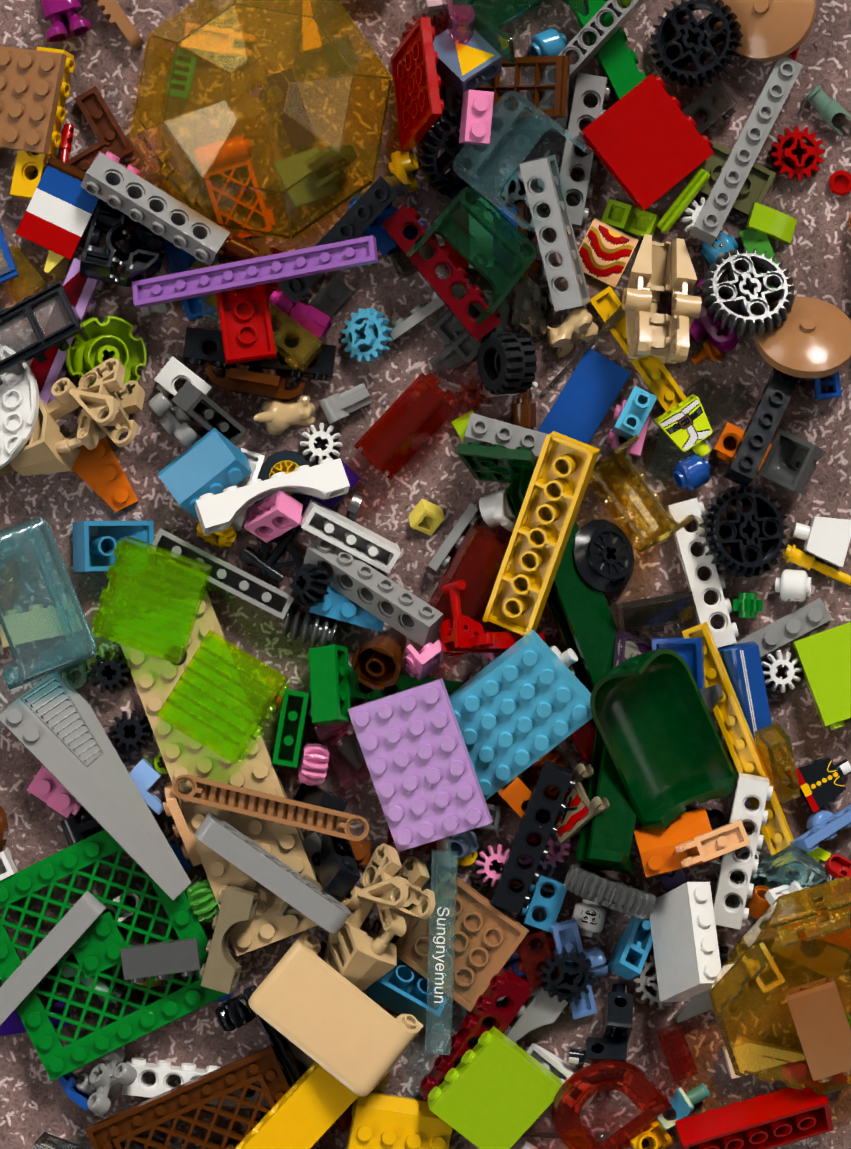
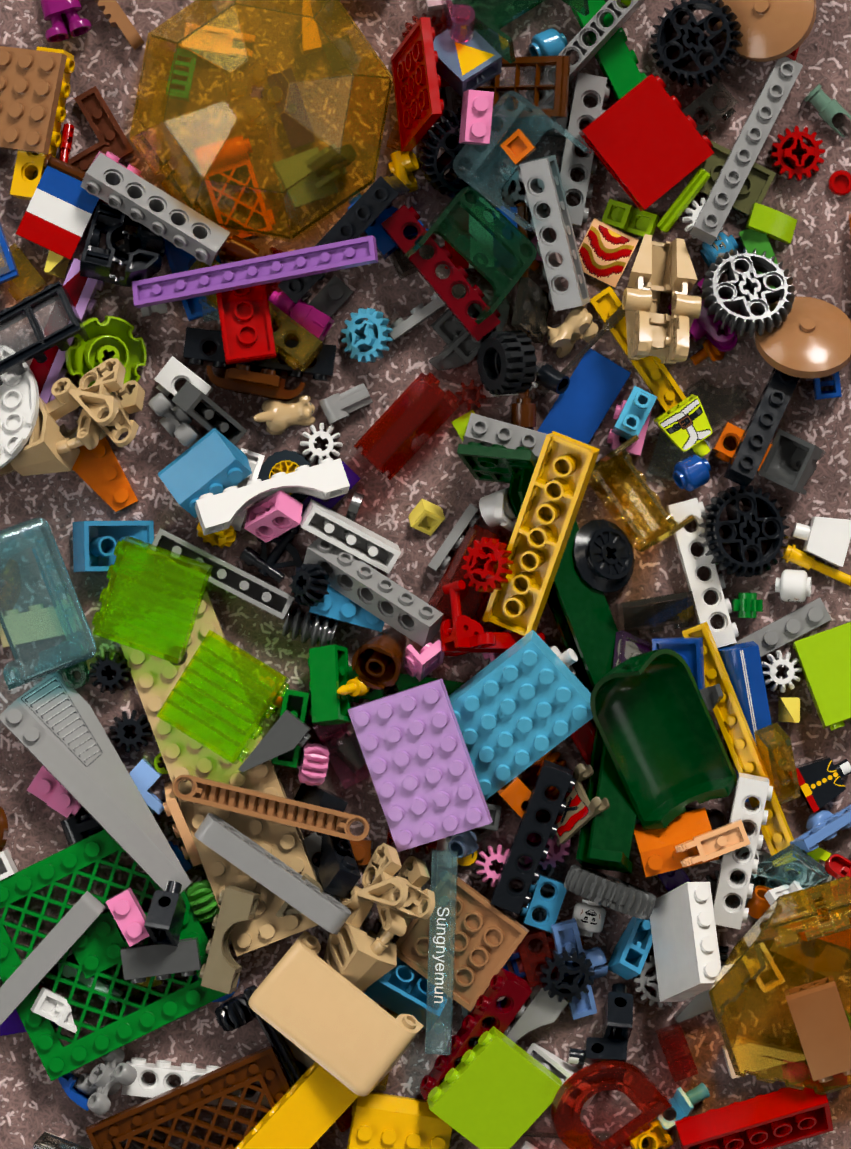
none -> white slope [31,987,77,1033]
none -> bright pink brick [106,887,149,947]
none -> black torso [144,881,186,947]
none -> dark grey slope [238,709,311,772]
none -> yellow bar [337,676,370,697]
none -> red gear [461,537,514,593]
none -> orange plate [500,129,536,165]
none -> black piece [534,361,570,394]
none -> light yellow slope [778,697,800,723]

